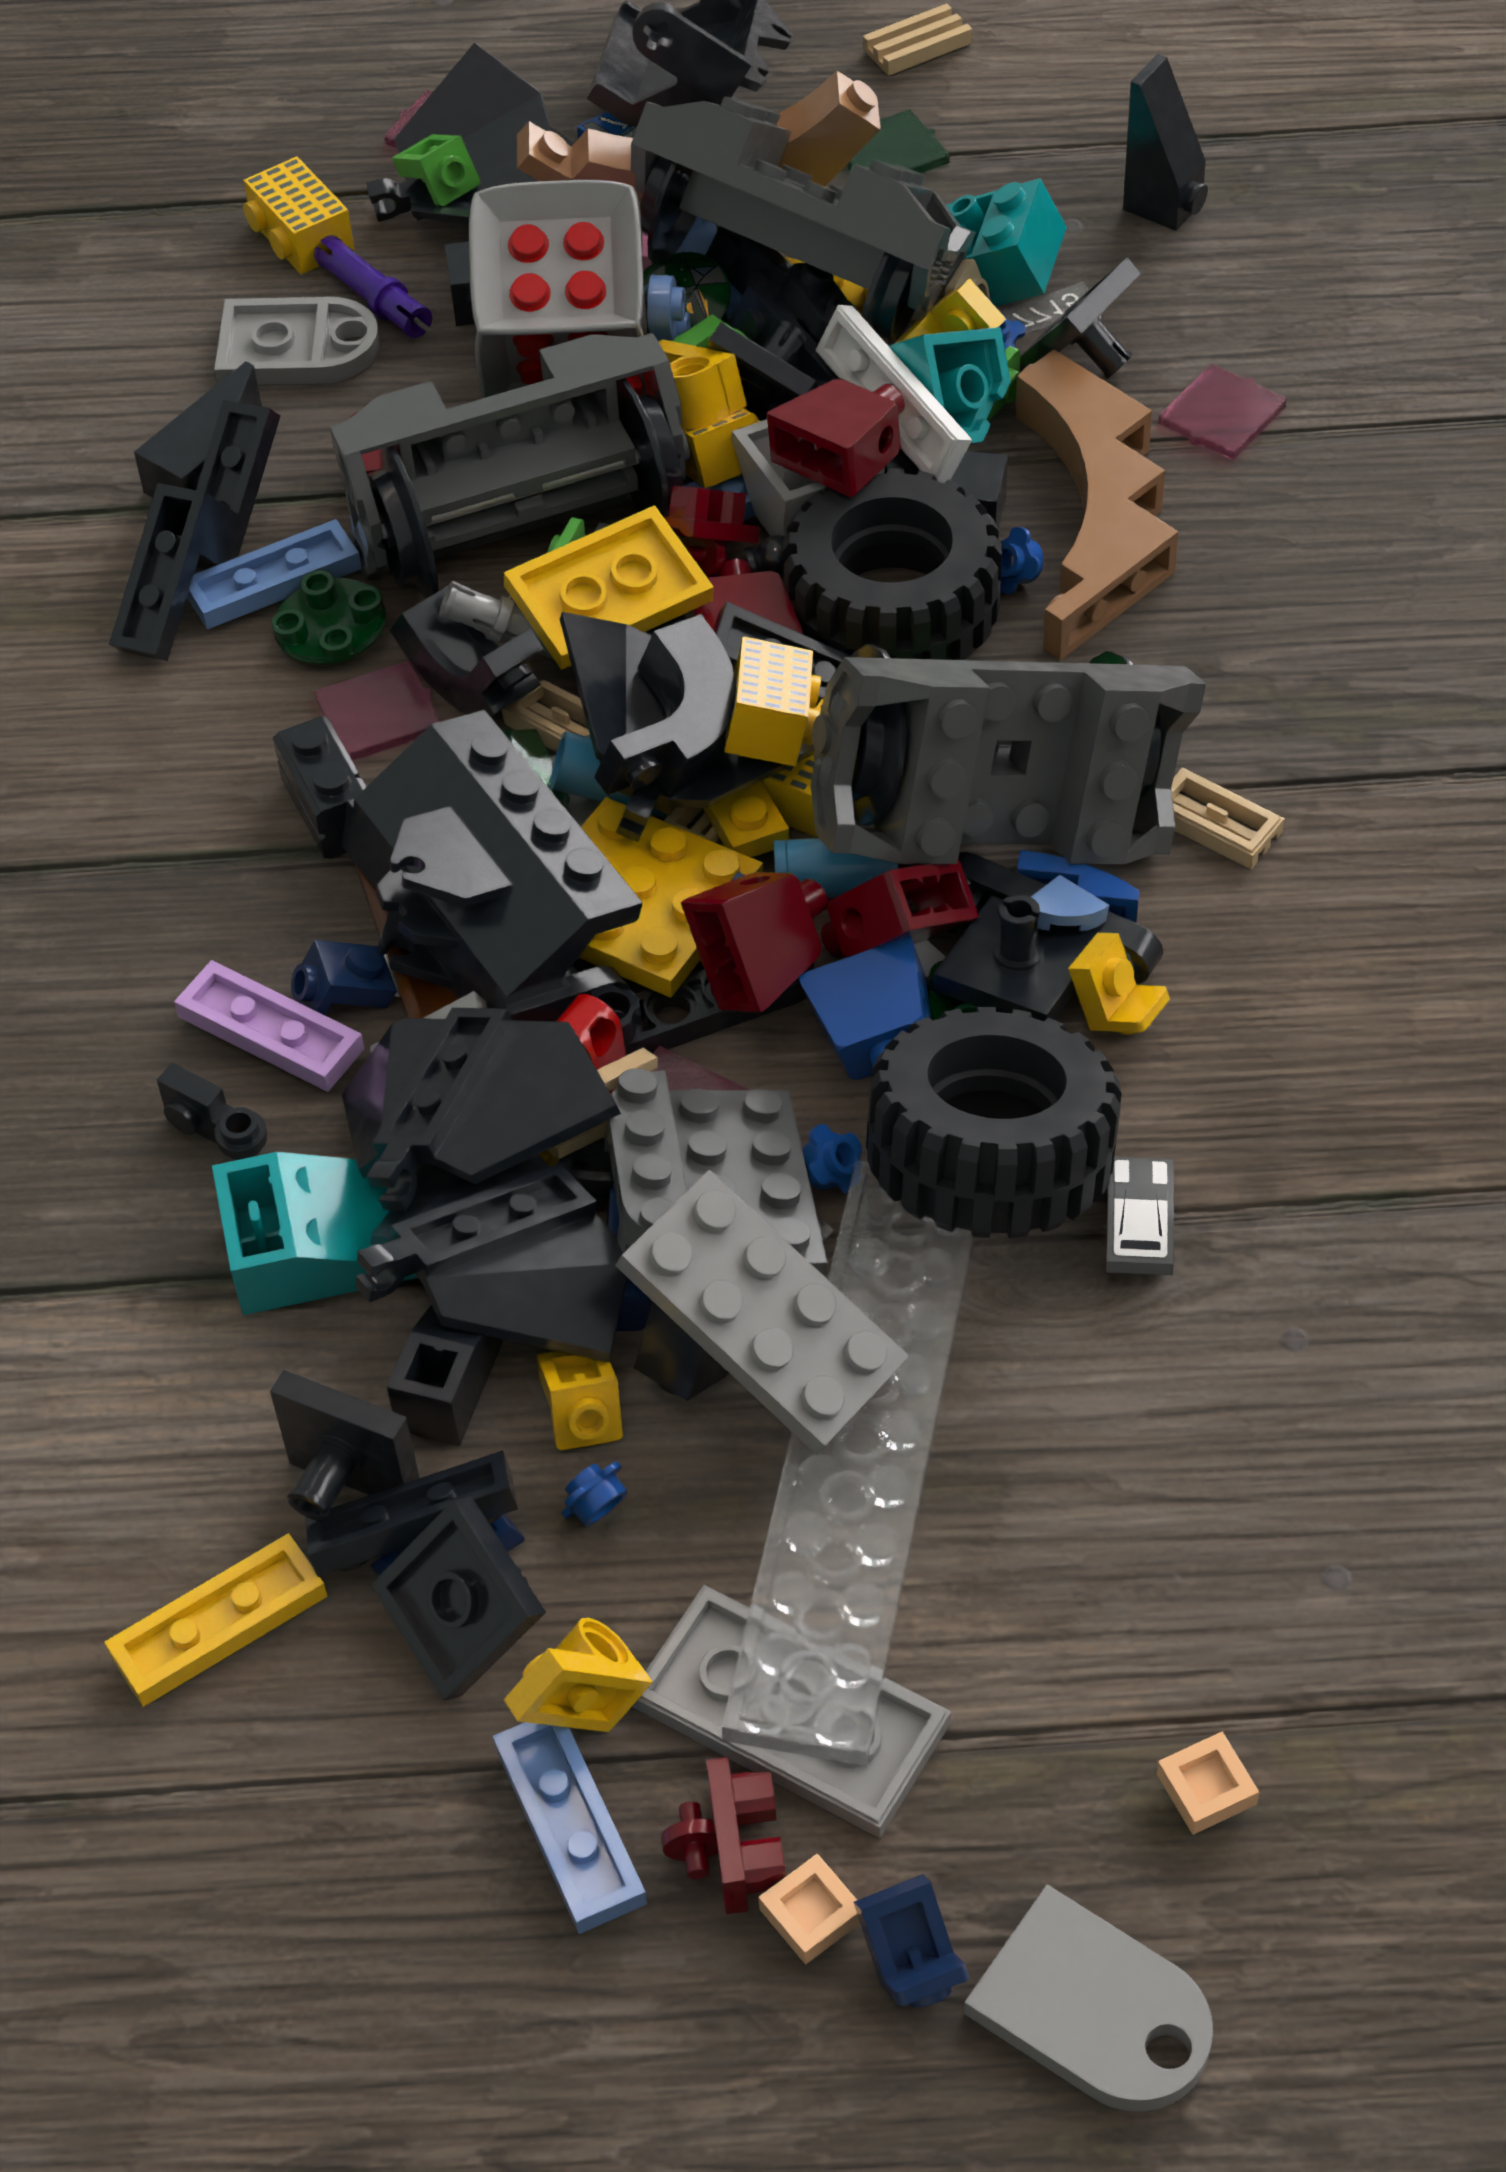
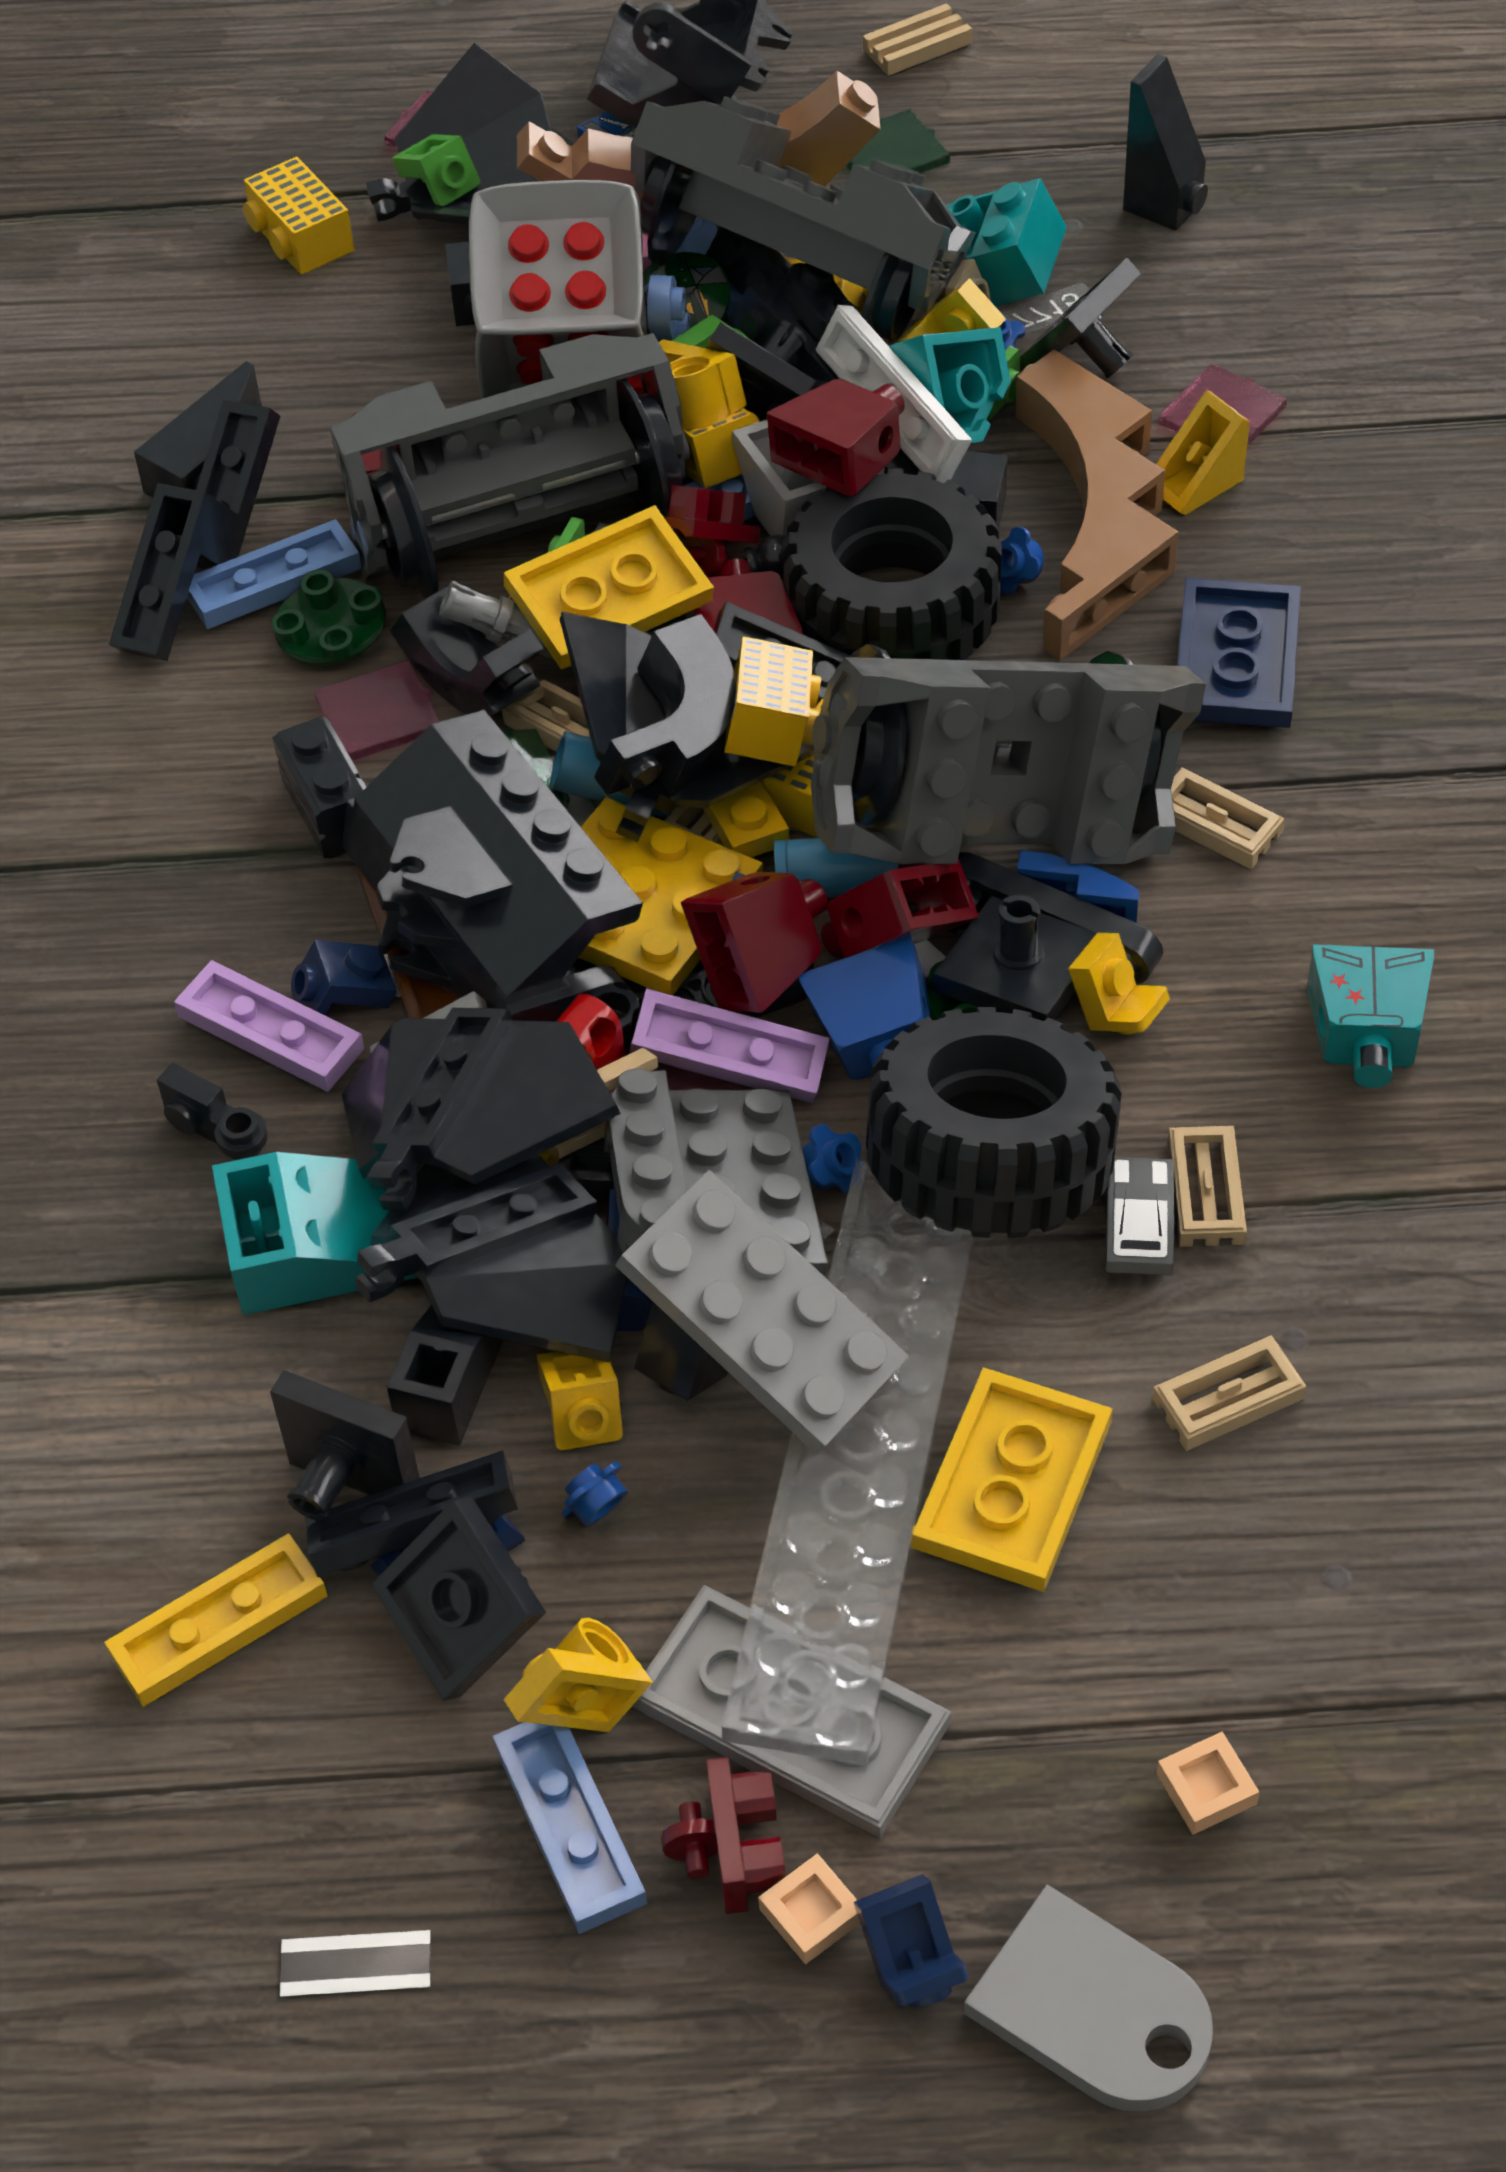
light grey tile [214,297,380,385] -> none
dark purple pin [314,235,433,338] -> none
medium blue tile [1031,875,1110,931] -> none
none -> sticker [280,1930,430,1997]
none -> lavender plate [629,988,830,1104]
none -> yellow plate [912,1367,1113,1592]
none -> tan tile [1152,1335,1307,1451]
none -> yellow slope [1156,390,1250,515]
none -> tan tile [1168,1126,1247,1247]
none -> dark blue plate [1177,578,1301,728]
none -> teal torso [1307,944,1434,1088]

